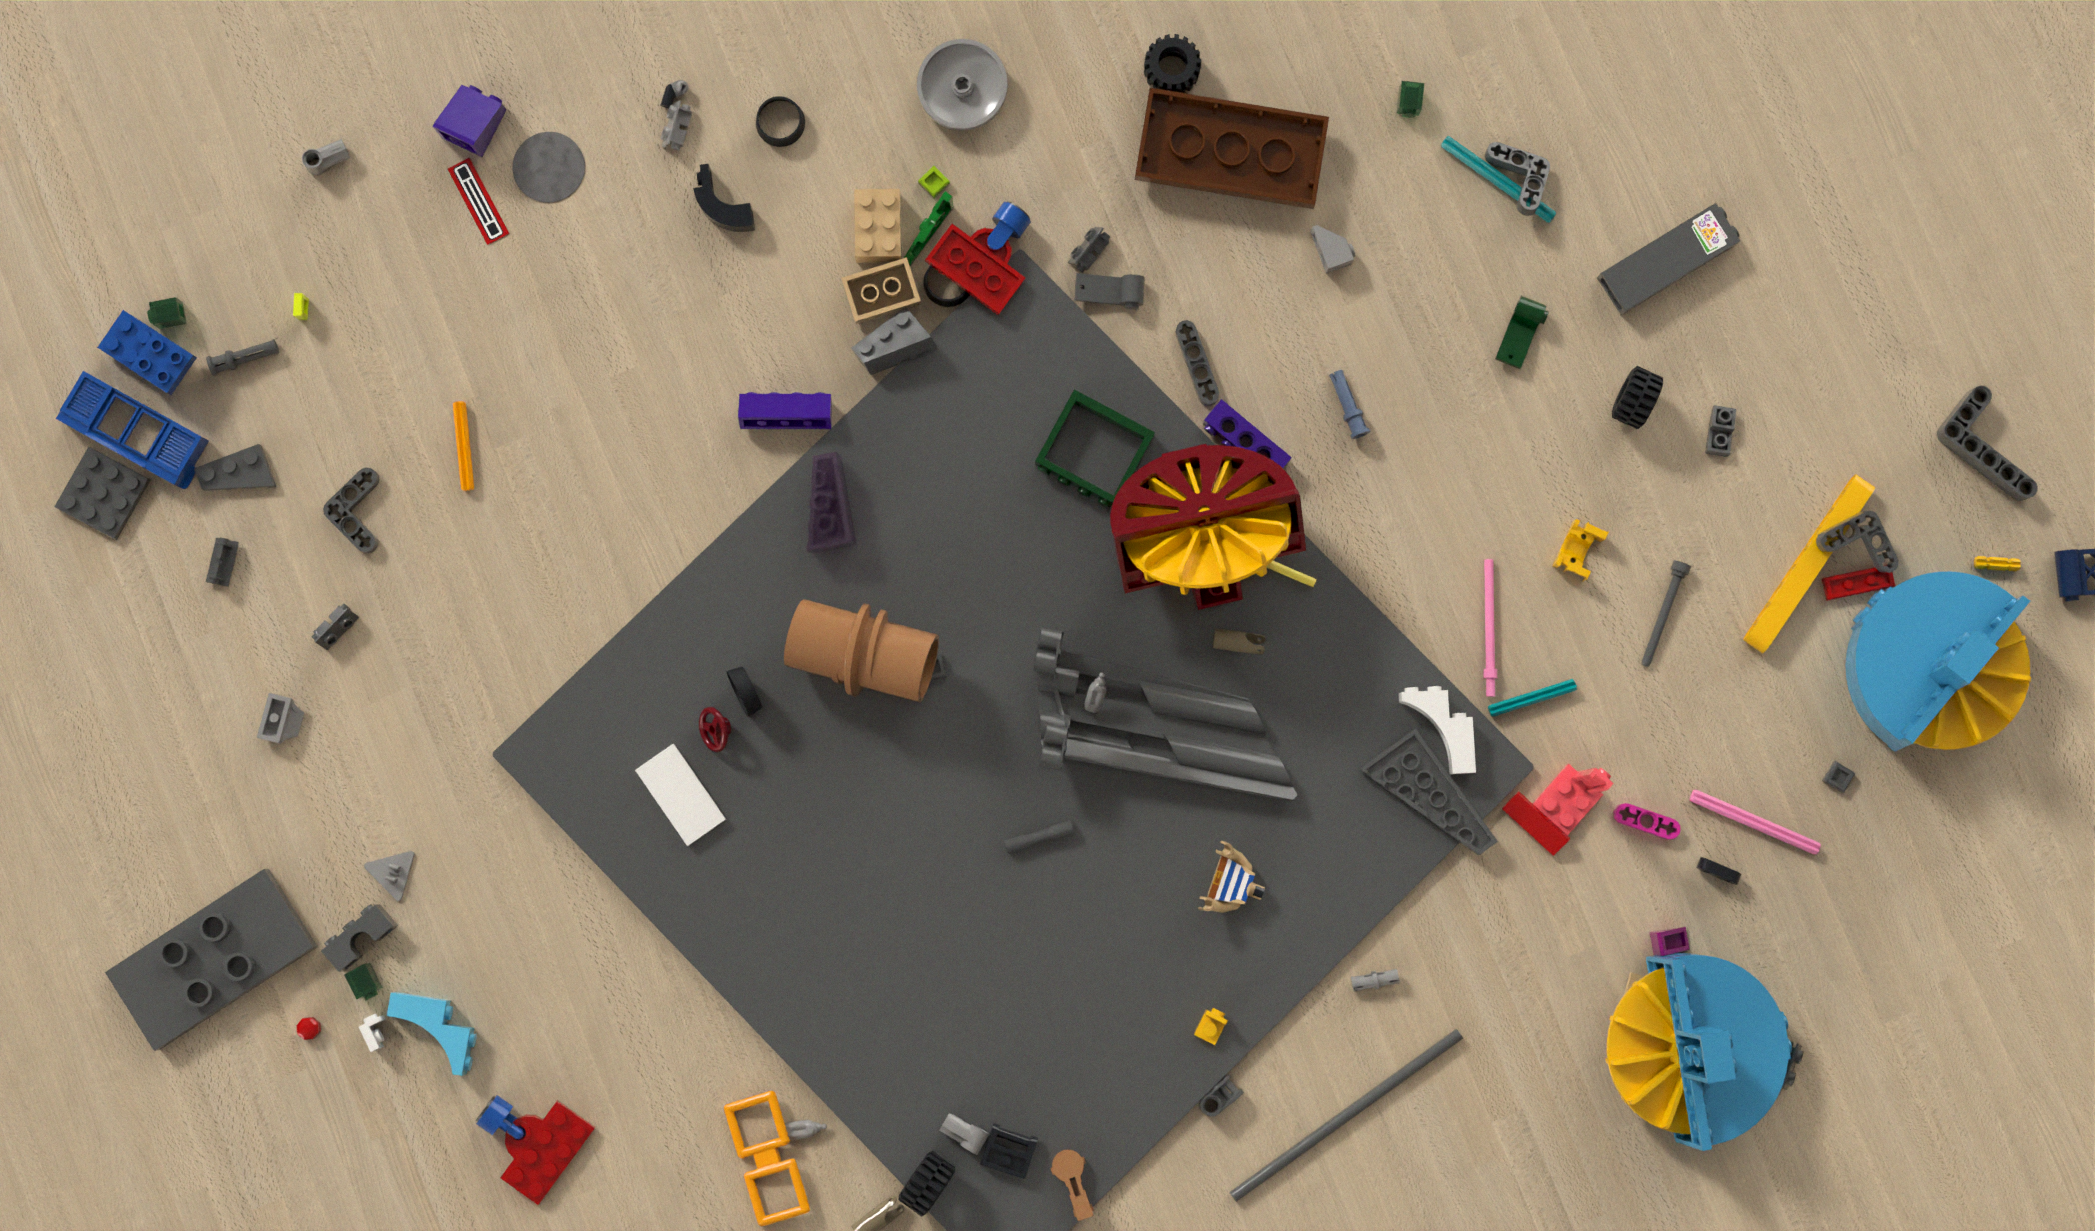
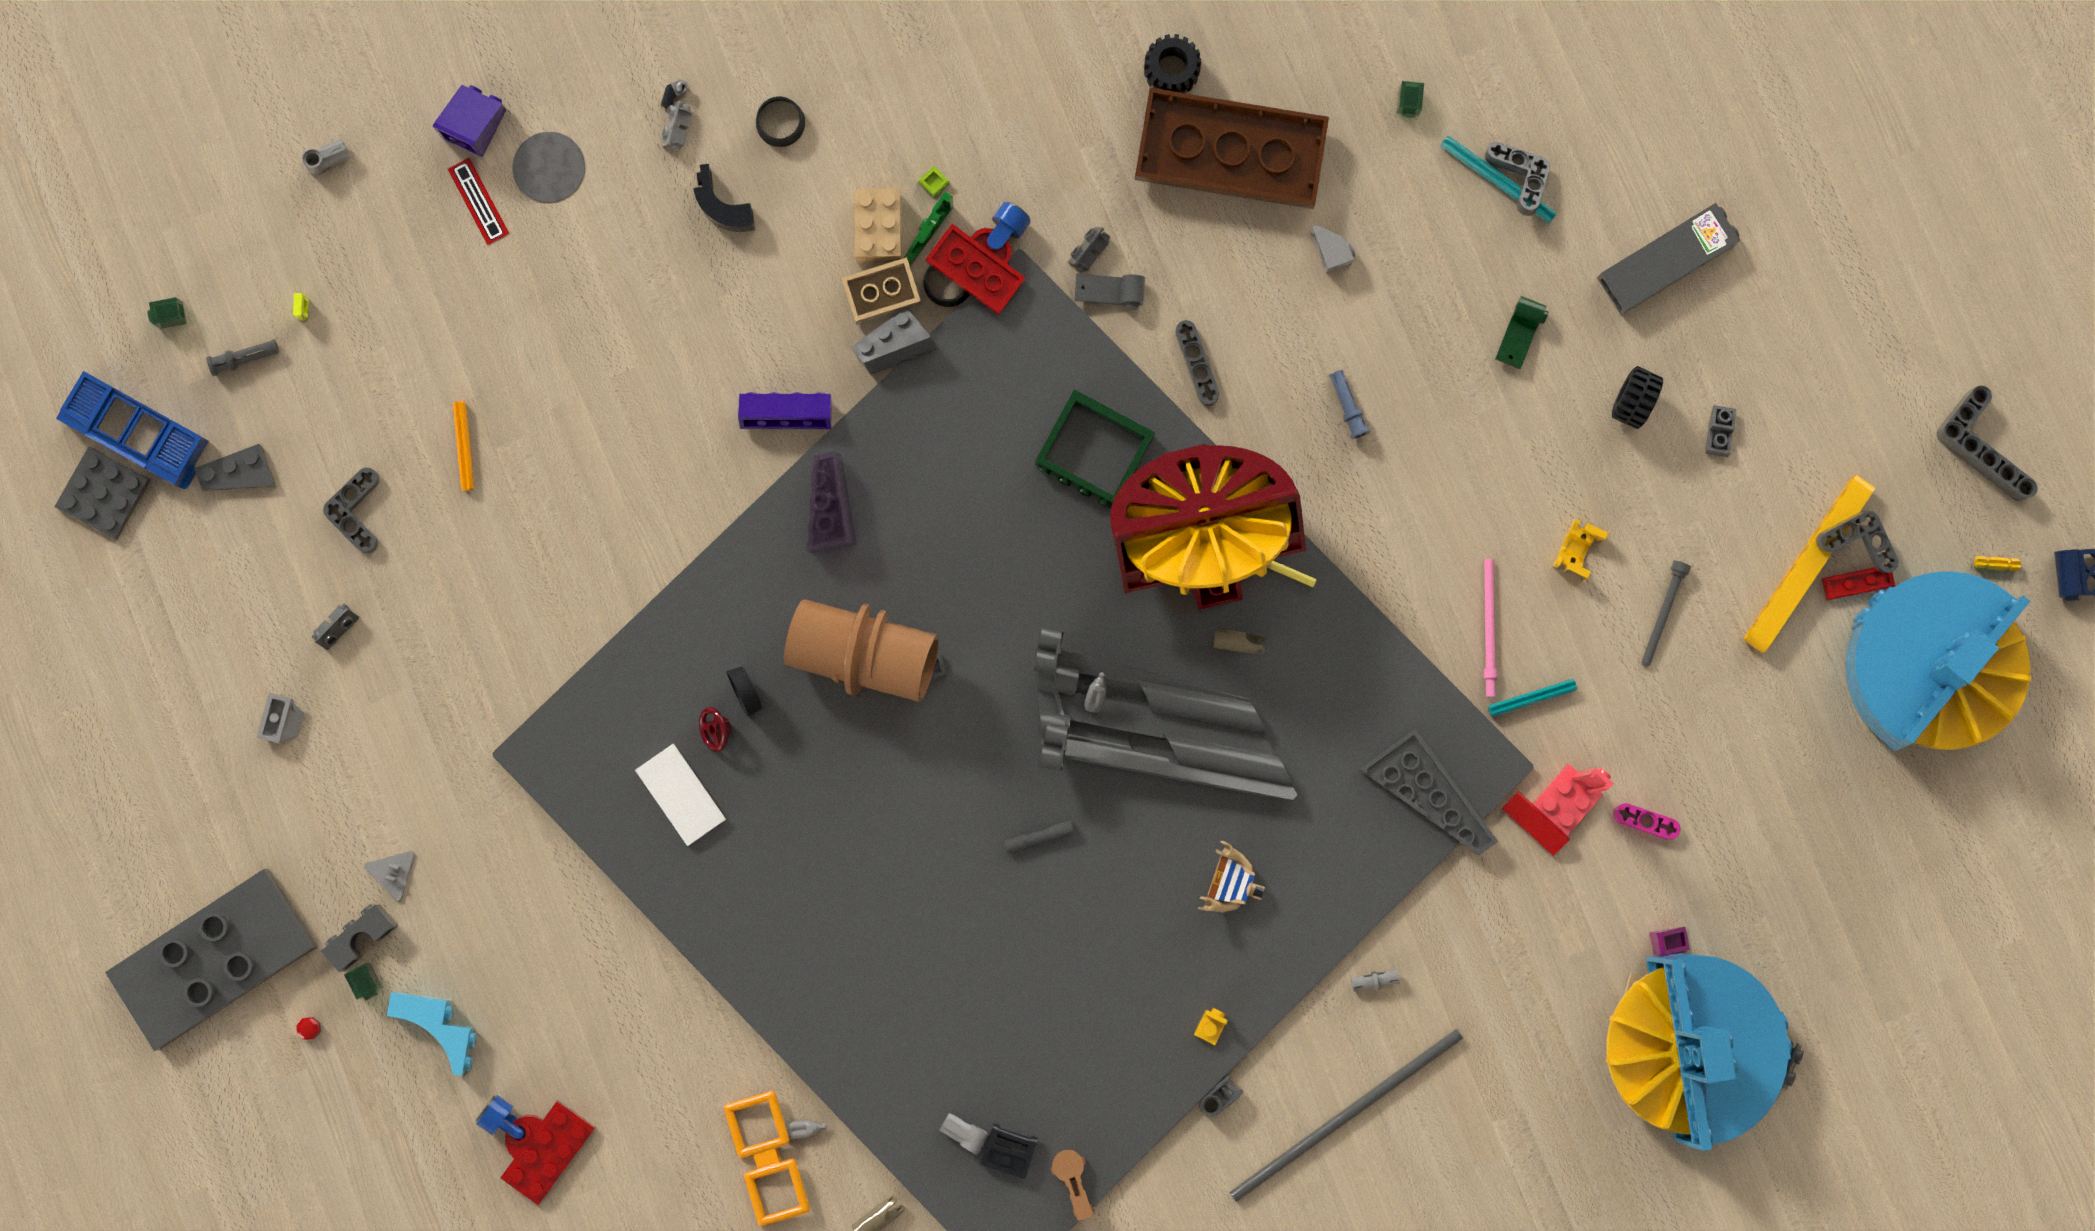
blue piece [97,310,197,395] -> none
dark grey hinge [206,537,239,587] -> none
white bracket [359,1014,386,1052] -> none
black tyre [898,1151,956,1217] -> none
light grey dish [917,39,1008,130] -> none
dark purple brick [1203,399,1292,469] -> none
white arch [1399,686,1476,775] -> none
bright pink axle [1689,790,1821,854] -> none
black beam [1696,857,1742,885] -> none
dark grey tile [1822,761,1855,793] -> none

